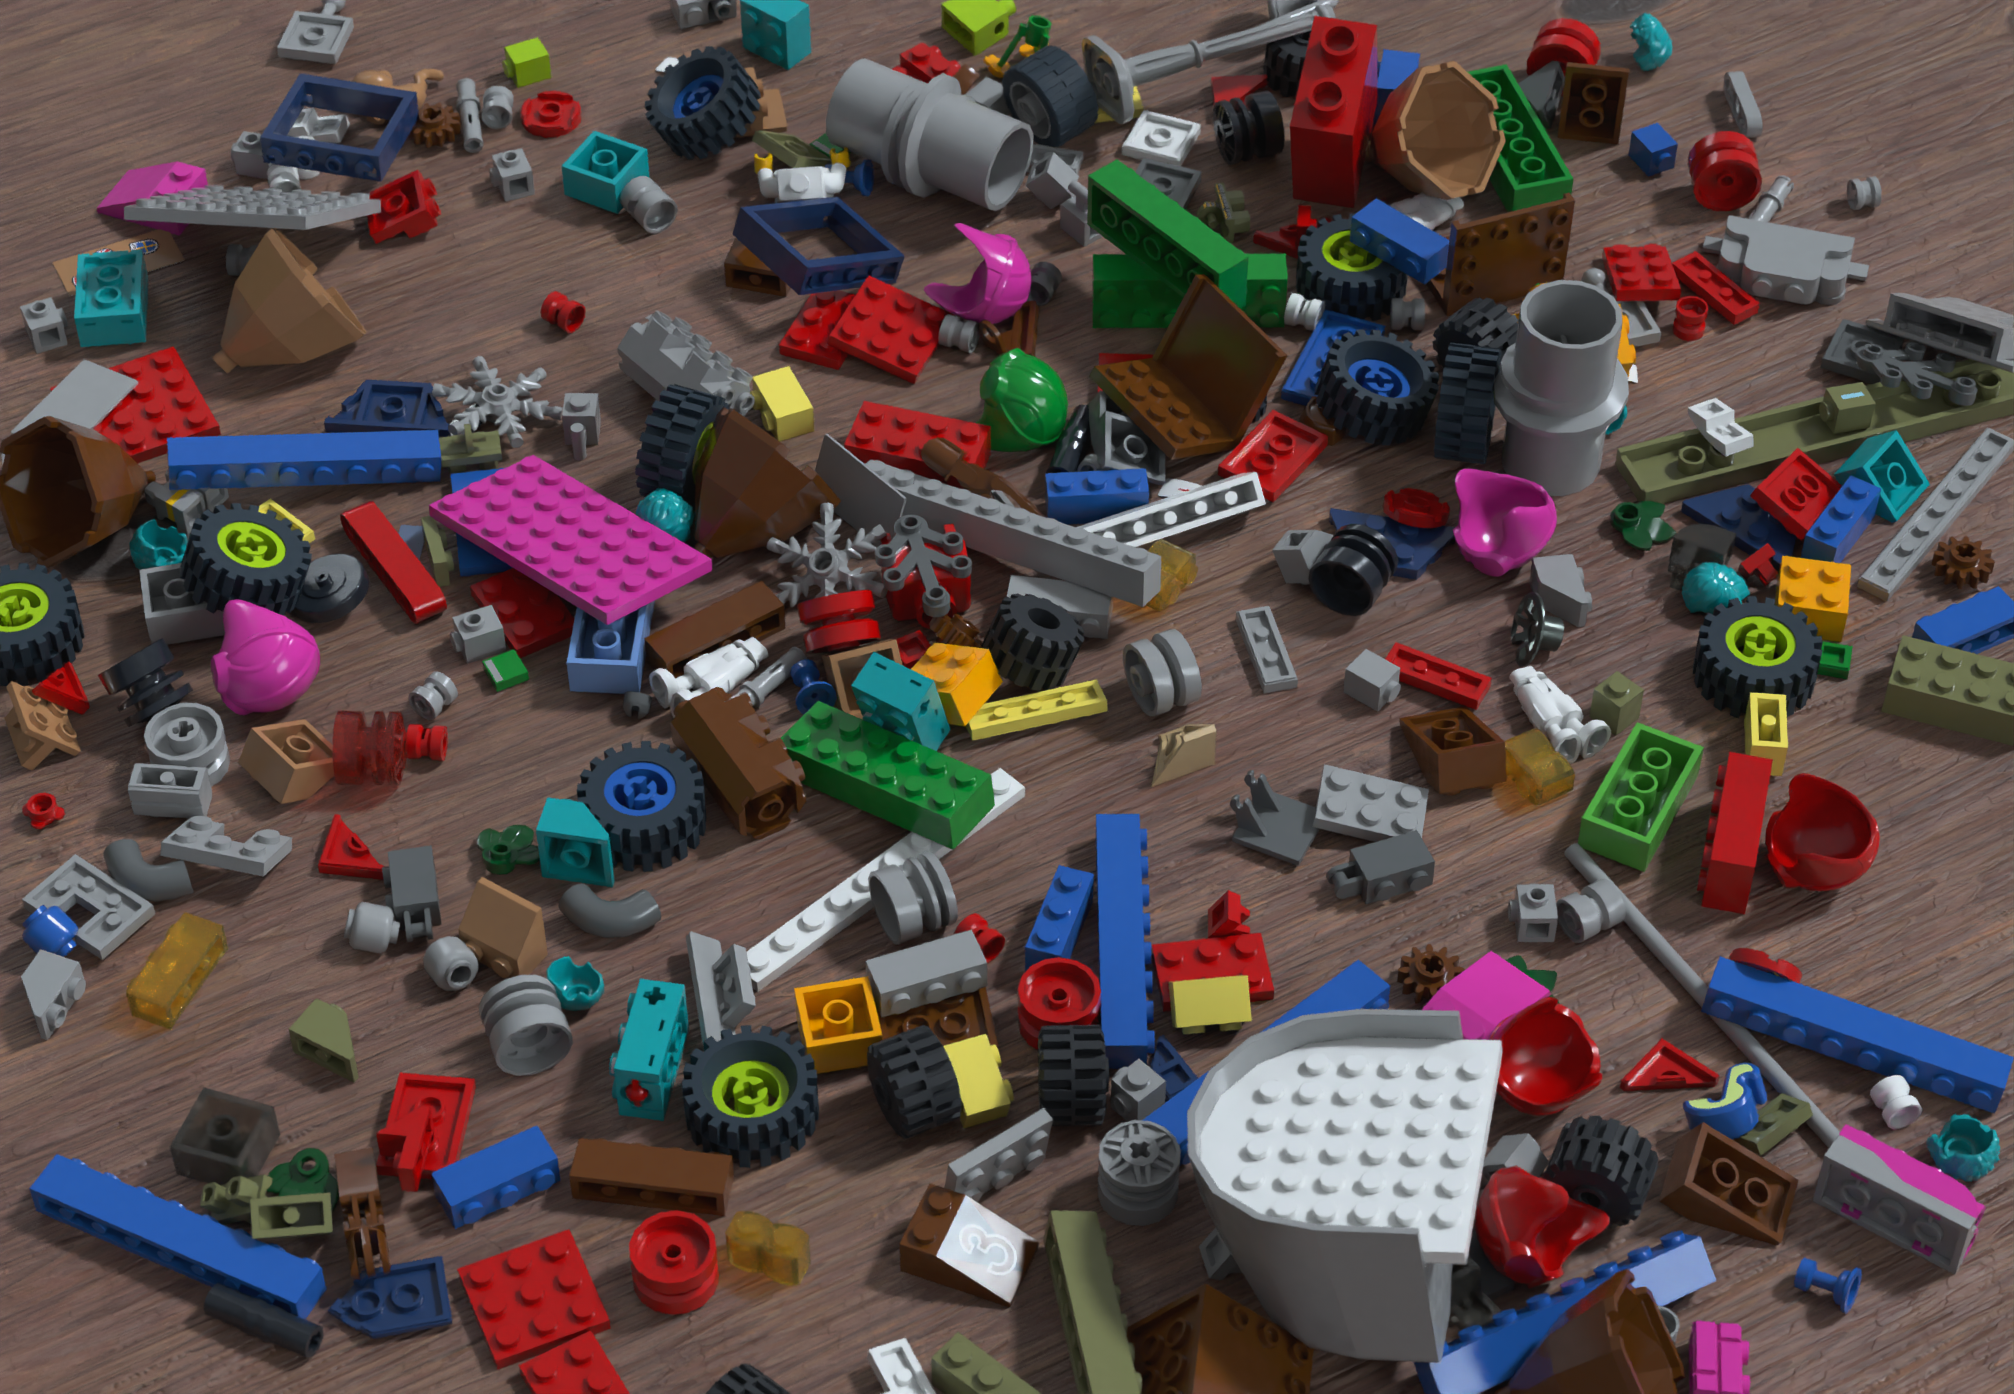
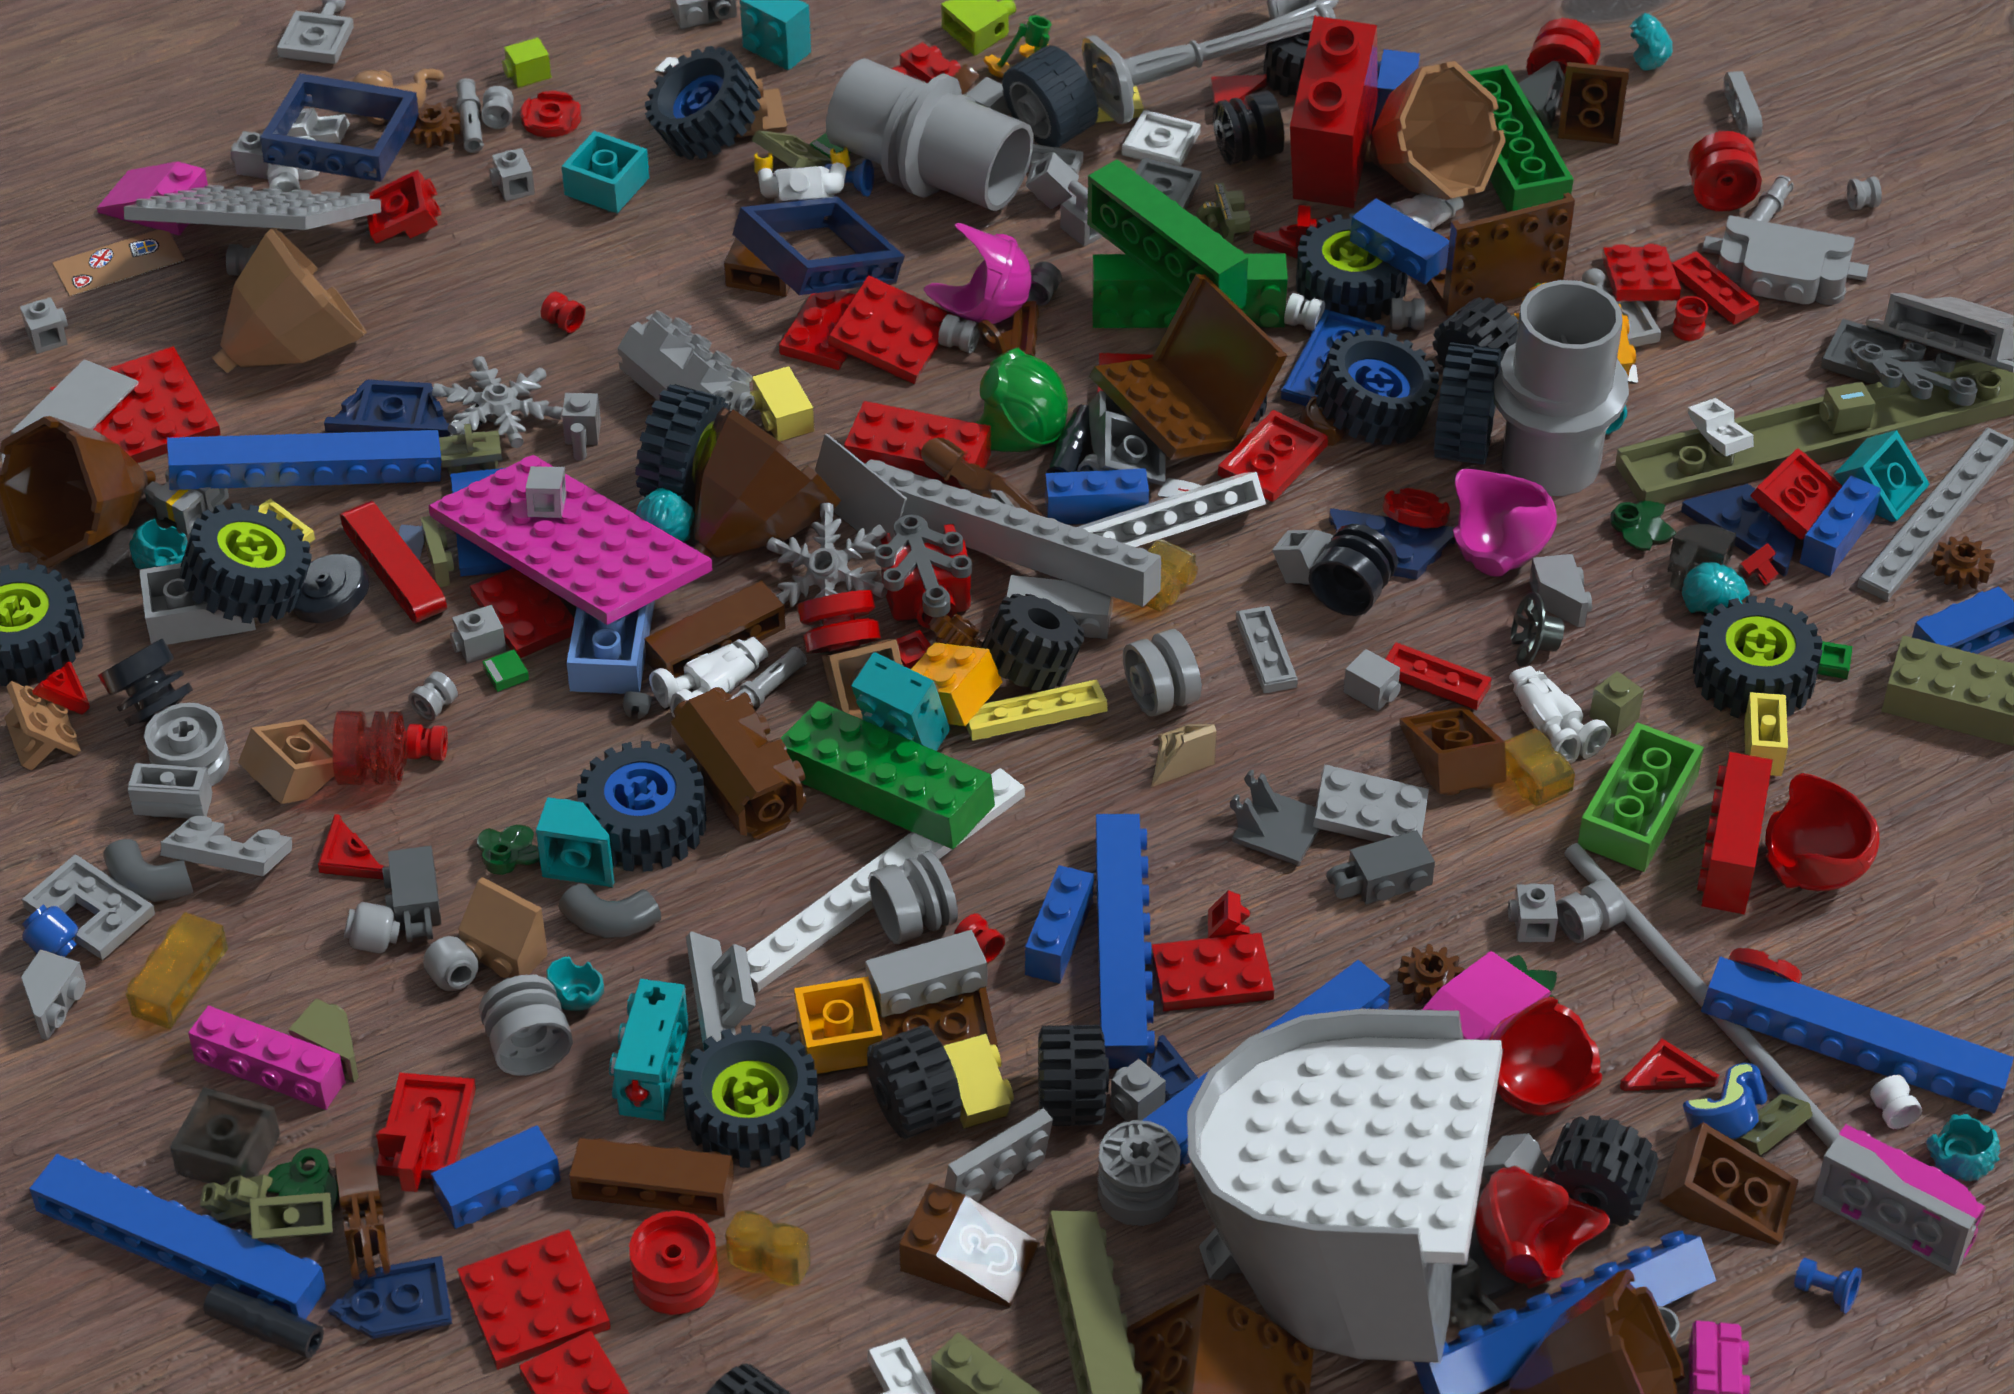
red plate [22,793,65,829] -> none
teal piece [74,249,148,347] -> none
dark pink piece [211,599,320,716] -> none
light grey wheel [620,176,678,234] -> none
blue piece [790,659,837,715] -> none
red wheel [1018,957,1101,1050] -> none
light yellow brick [1169,975,1252,1034] -> none
blue brick [1628,123,1678,177] -> none
light orange brick [1775,556,1851,642] -> none
none -> dark pink brick [188,1005,345,1110]
none -> light grey brick [526,466,566,518]

